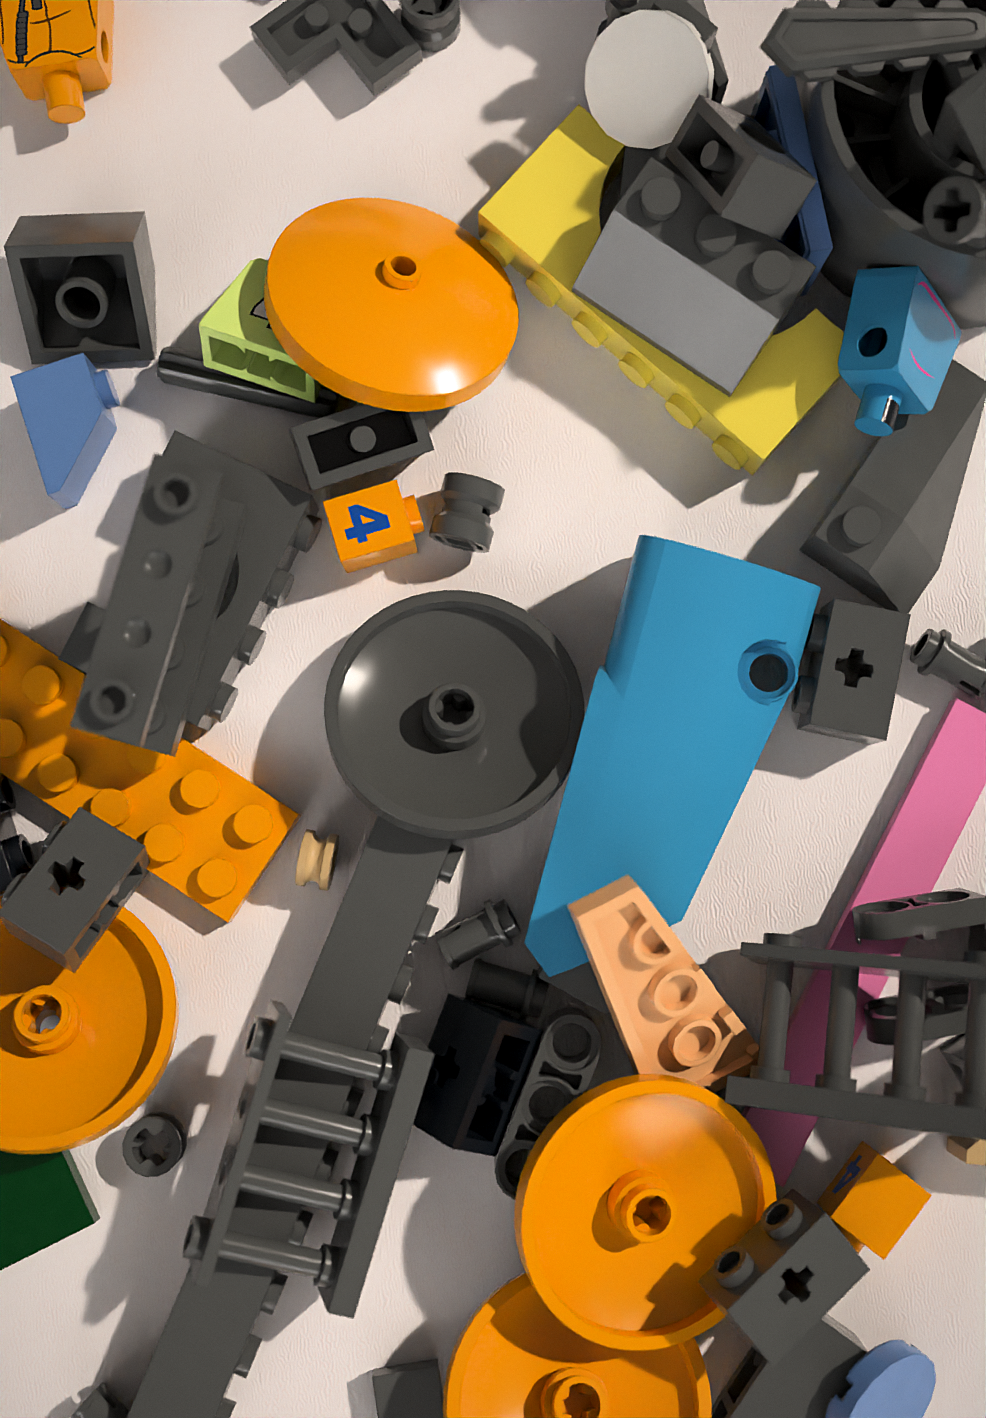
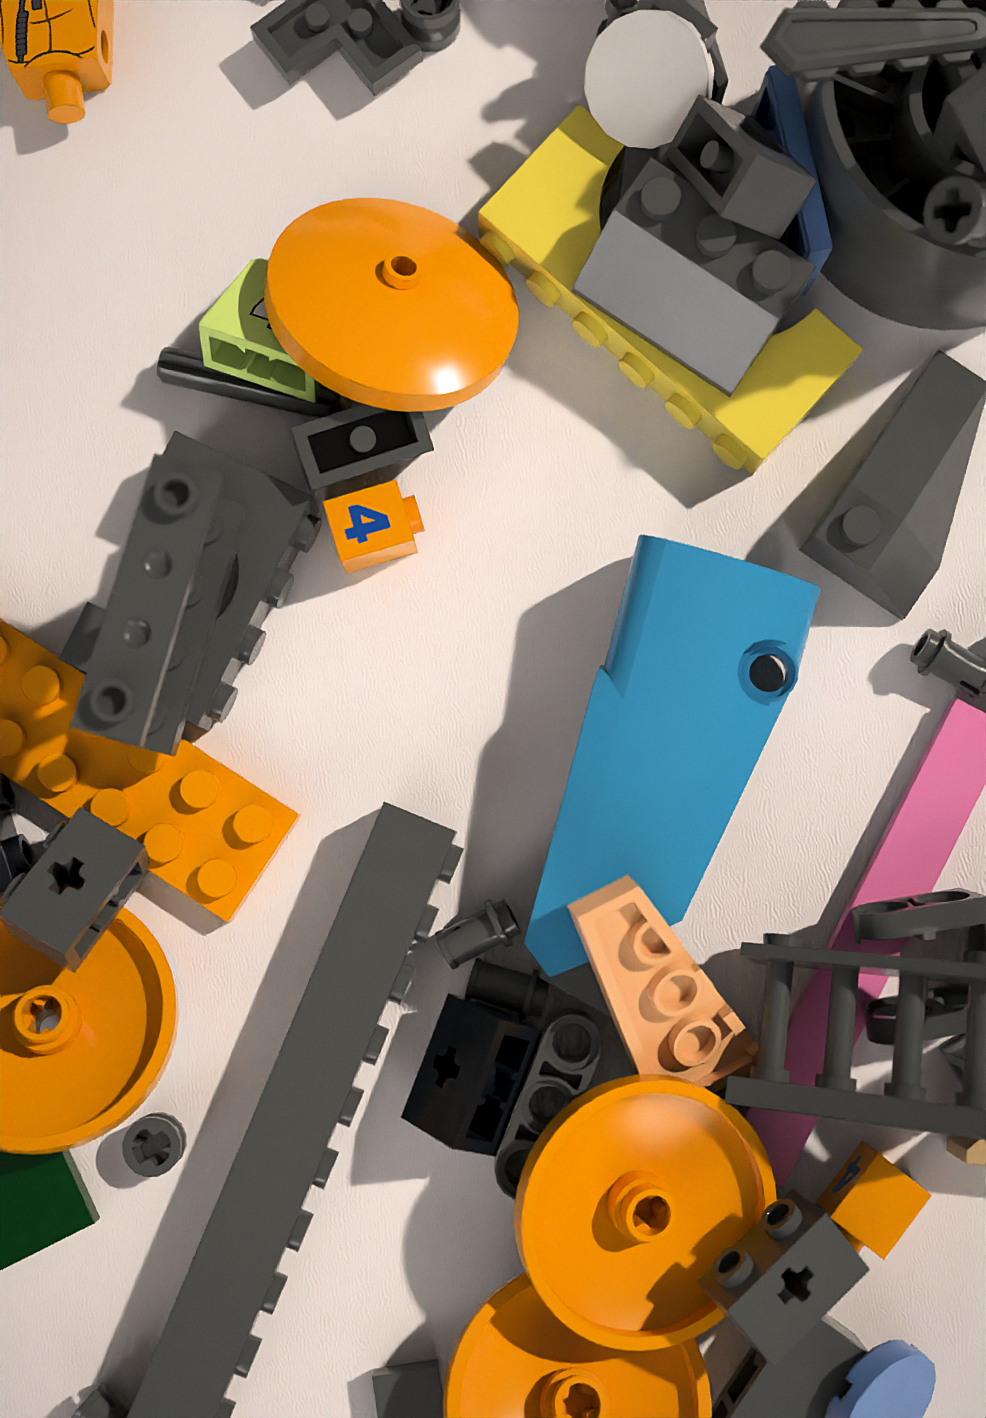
dark grey slope [4,211,157,365] -> none
medium blue slope [10,353,120,509] -> none
dark grey fence [183,1000,434,1319] -> none
tan bush [295,829,339,891] -> none
dark grey dish [324,590,585,839] -> none
dark grey wheel [429,472,505,553] -> none
dark grey brick [792,598,911,745] -> none
dark azure torso [838,266,962,436] -> none

